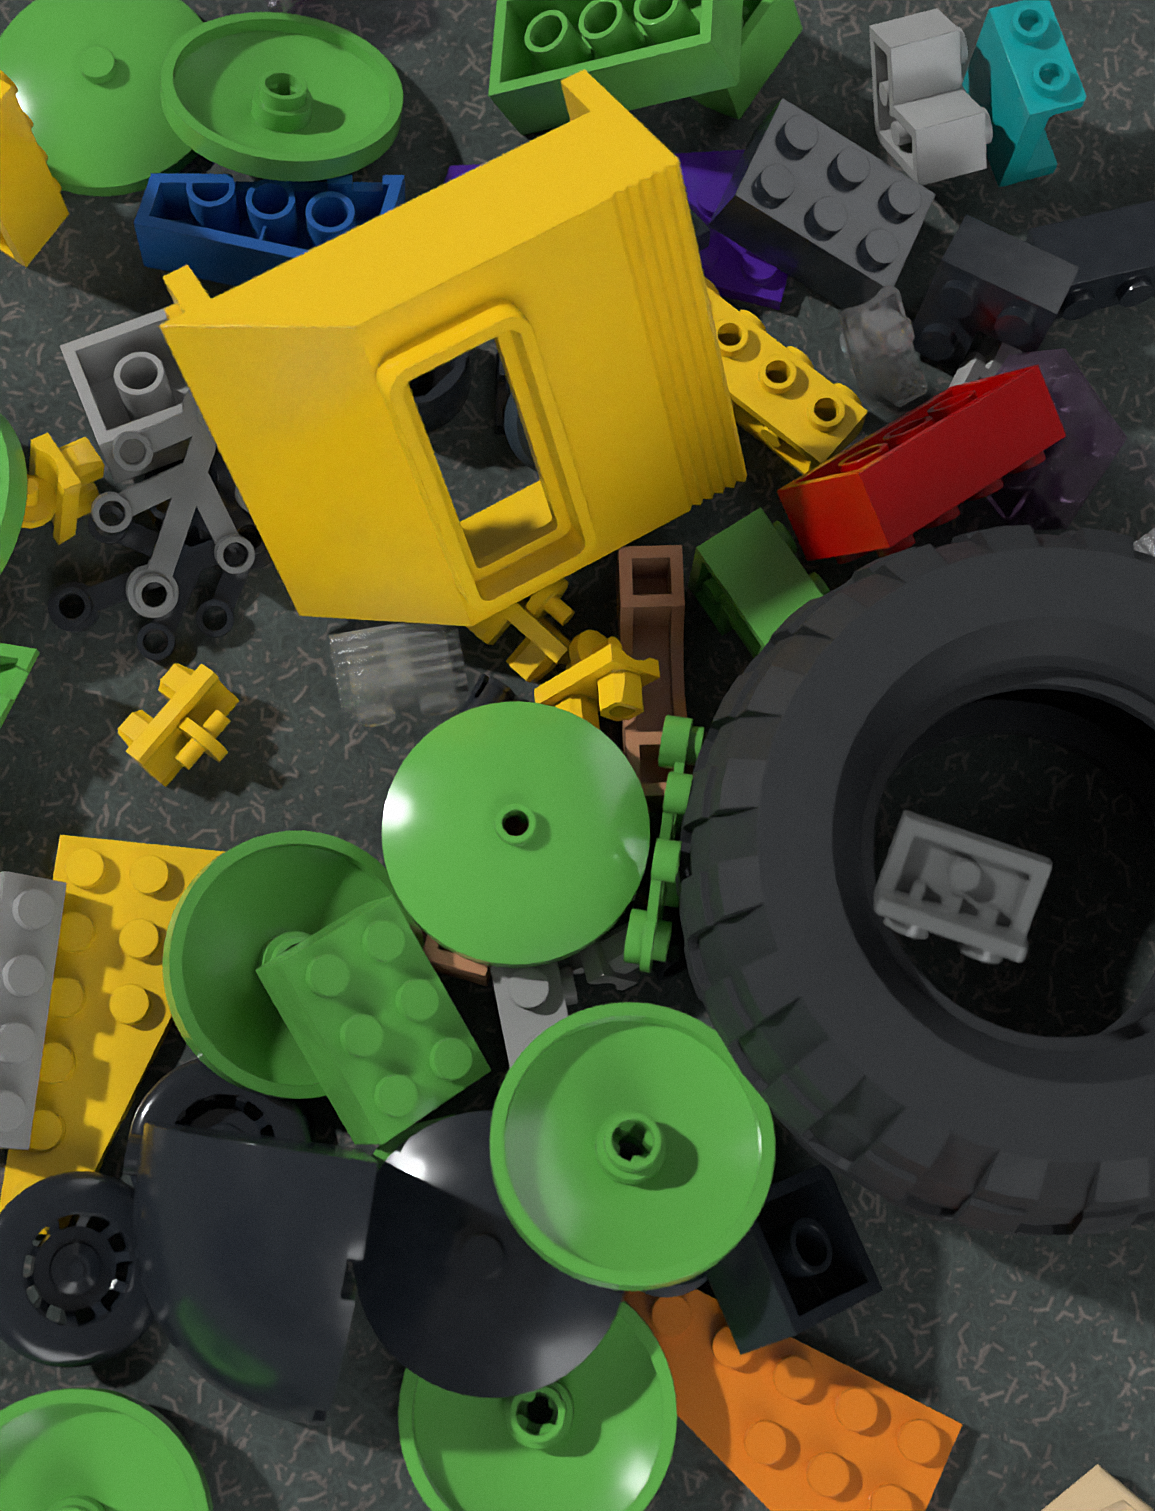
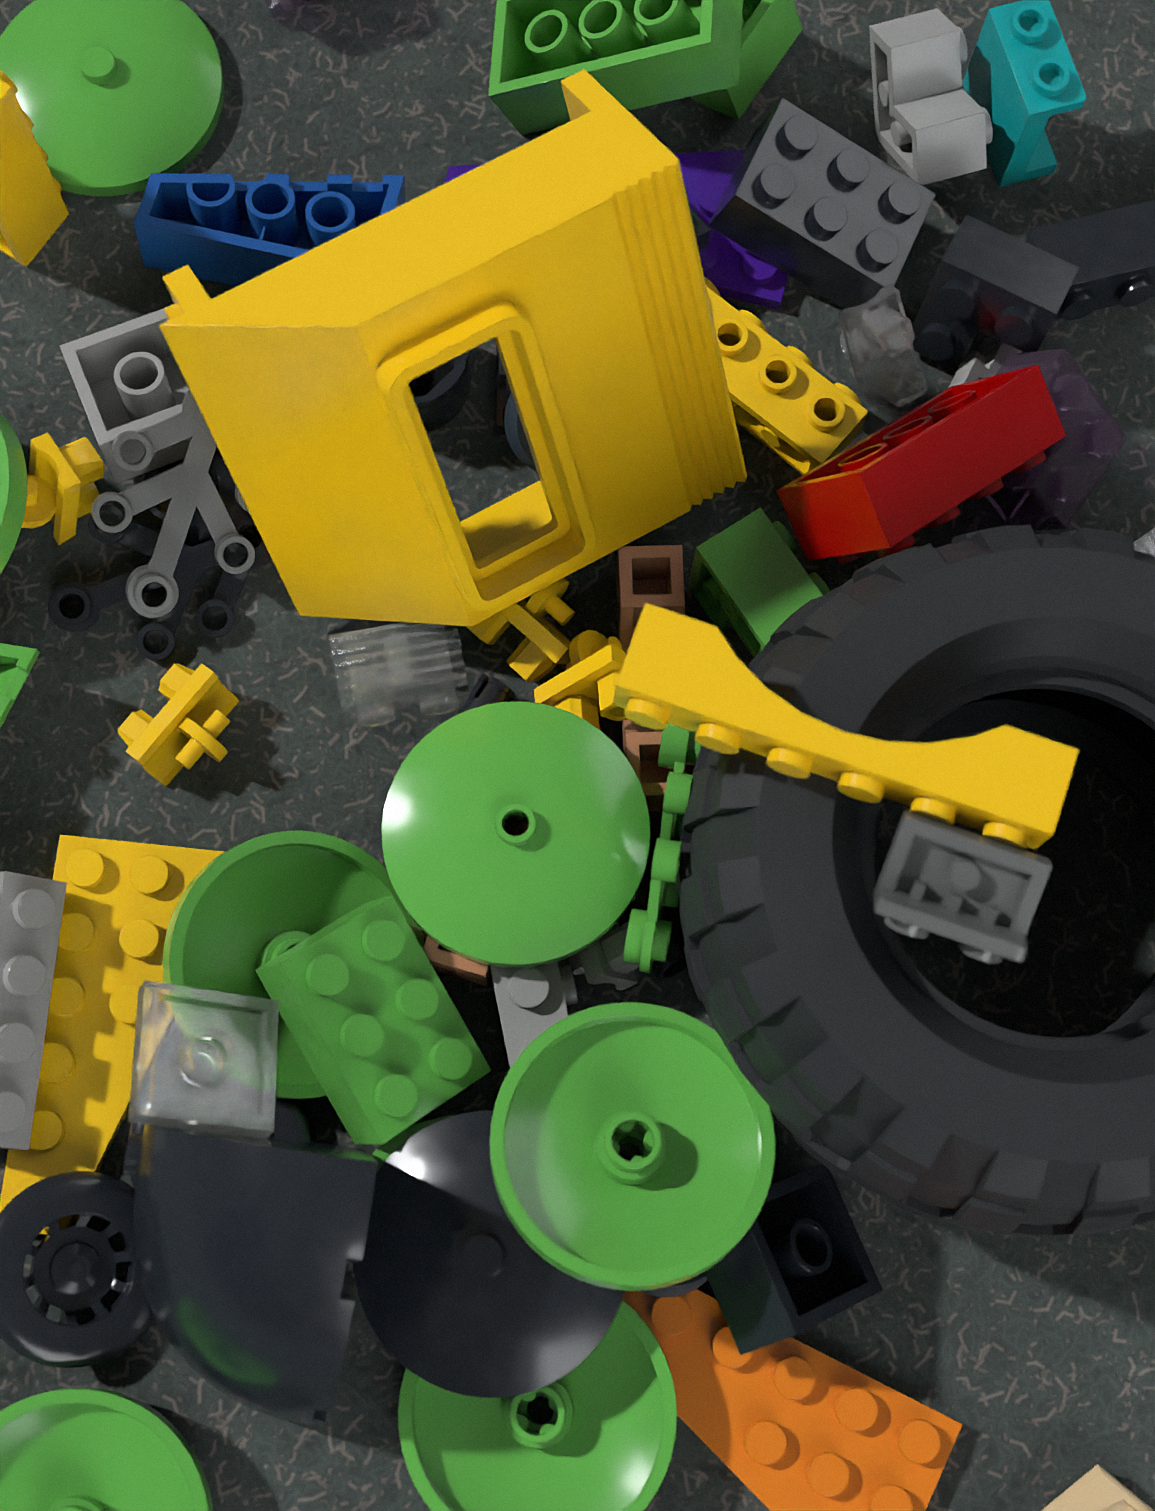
bright green dish [160,12,403,182] -> none
none -> clear plate [129,980,279,1139]
none -> yellow arch [613,603,1079,851]

